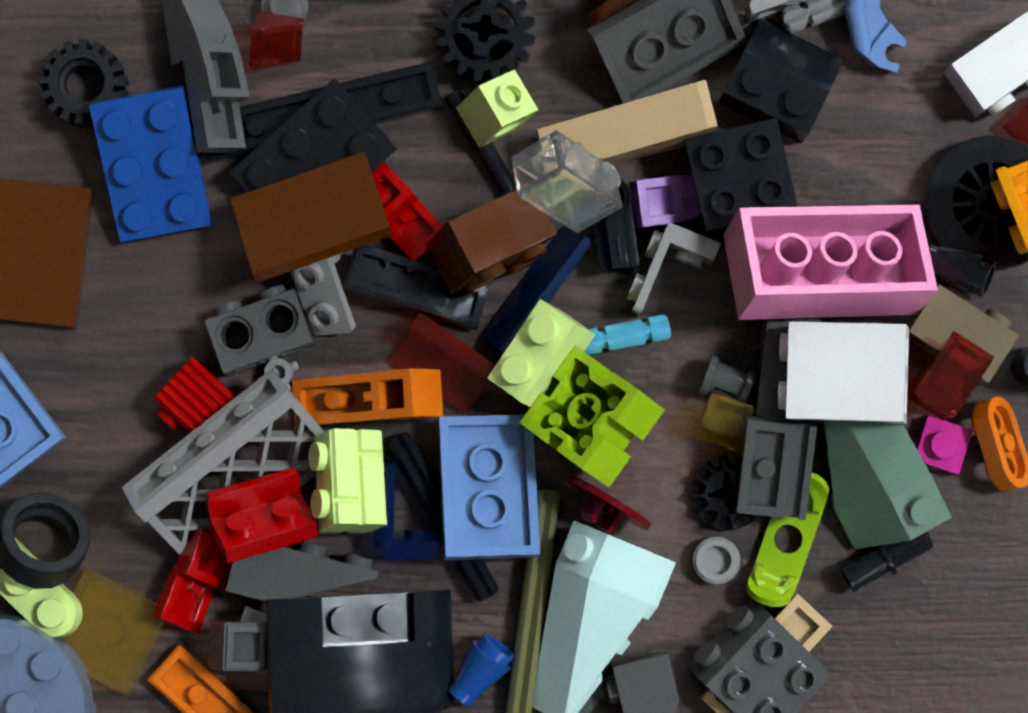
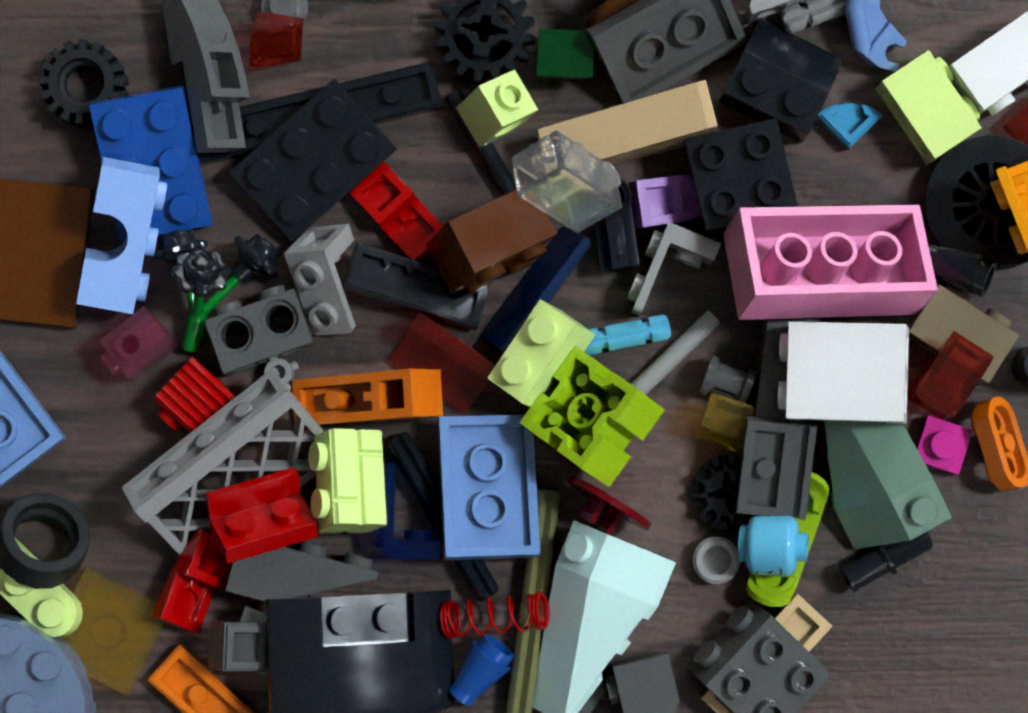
reddish brown tile [230,152,392,283] -> none
none -> light blue arch [76,157,167,314]
none -> clear pink brick [99,306,180,381]
none -> black plant [154,229,280,352]
none -> red piece [440,592,550,639]
none -> dark green panel [536,29,594,84]
none -> light grey bar [631,310,720,395]
none -> medium azure head [738,515,809,577]
none -> dark azure tile [816,103,883,150]
none -> yellowish green brick [875,50,982,165]

